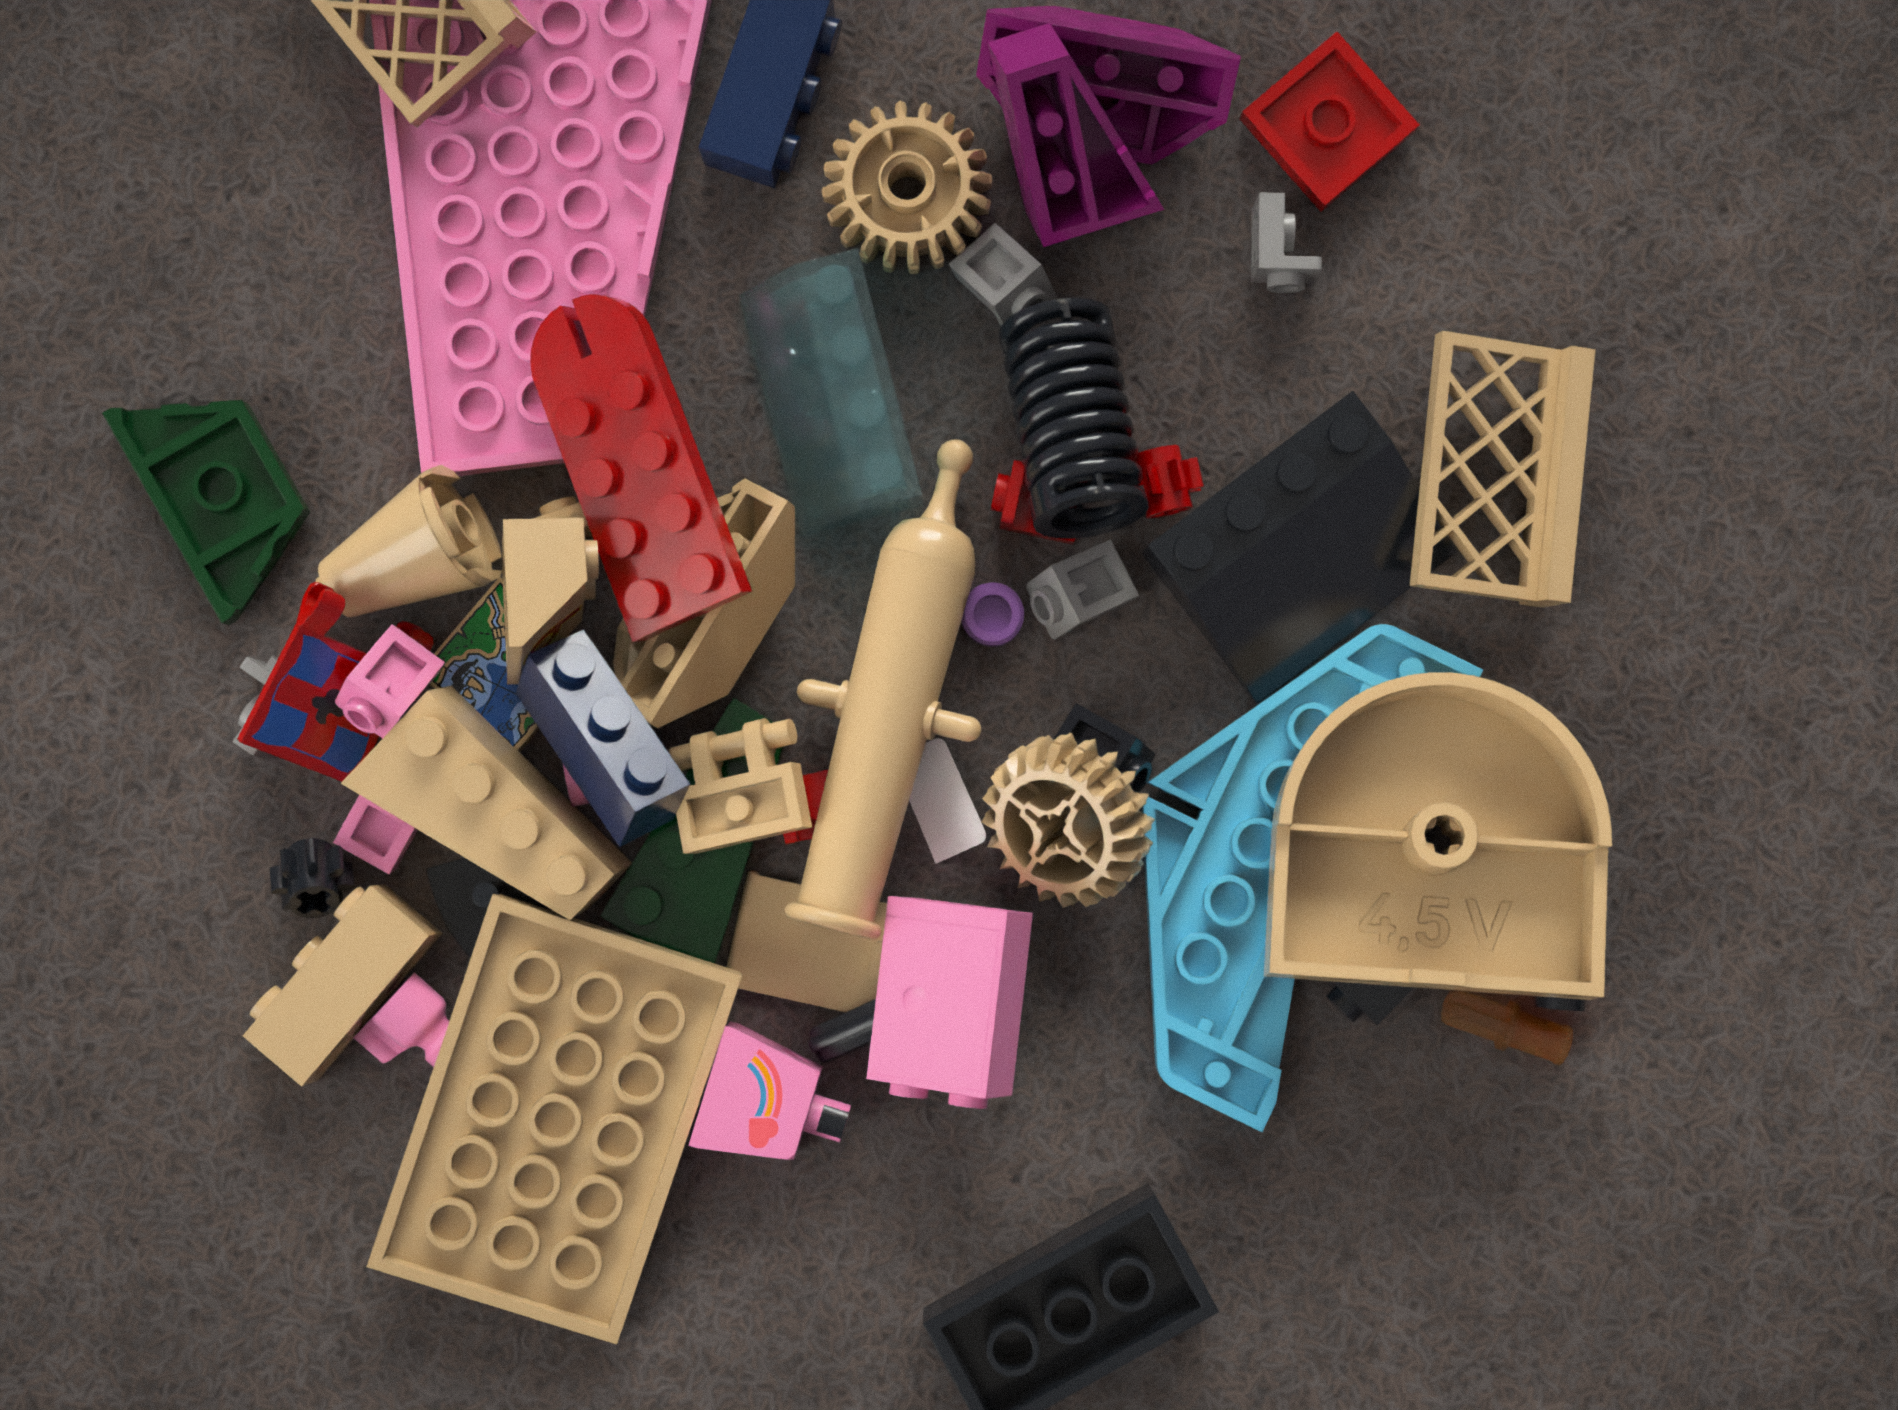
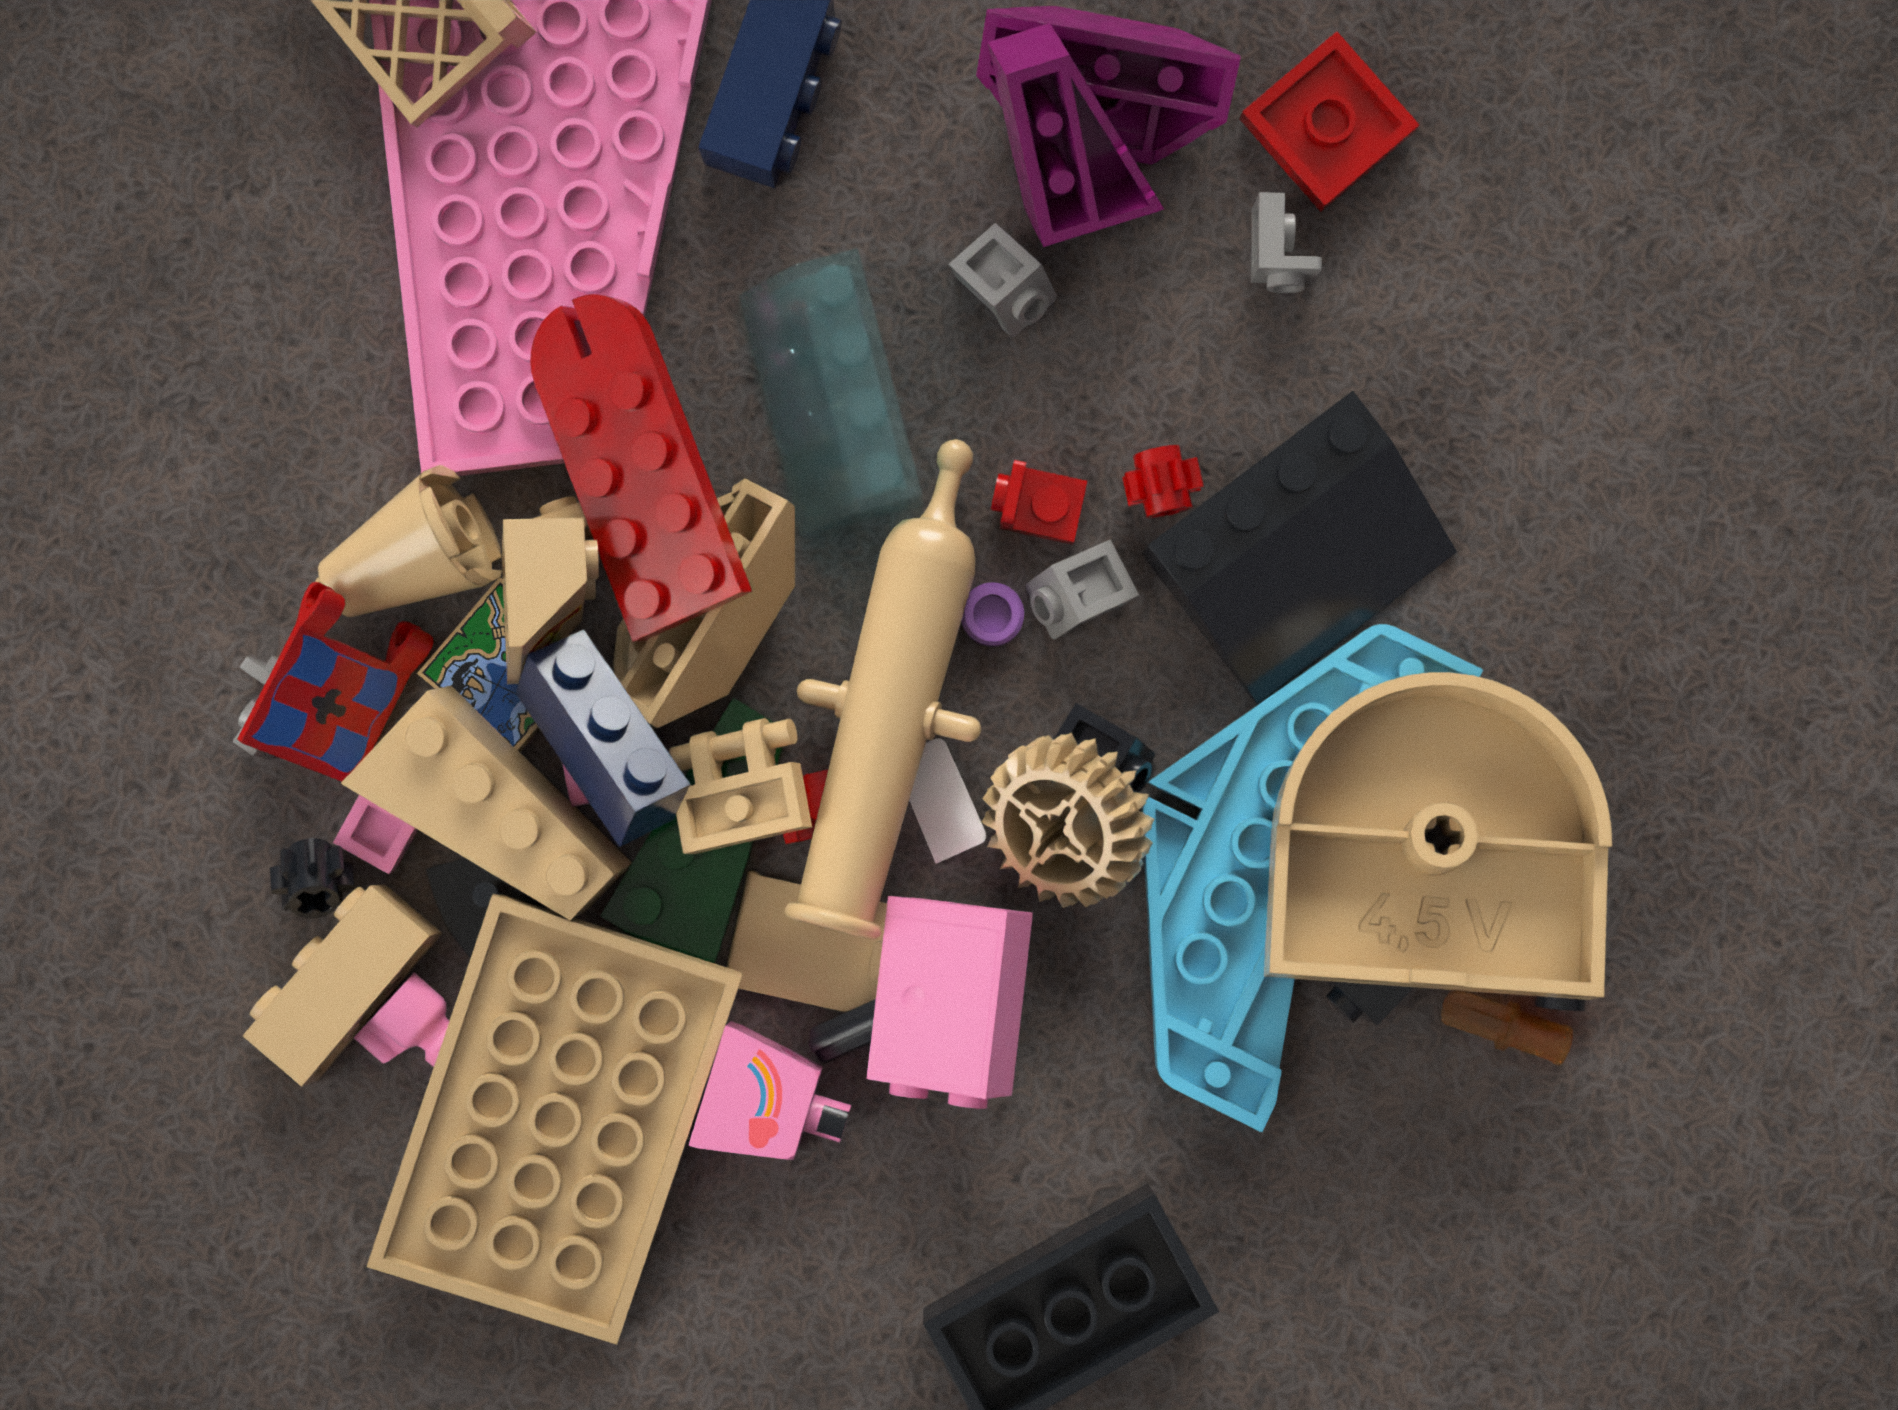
dark green wing [102,400,310,625] -> none
bright pink bracket [335,624,445,739] -> none
tan gear [822,100,992,274] -> none
black piece [998,298,1149,539] -> none
tan fence [1410,331,1596,608] -> none

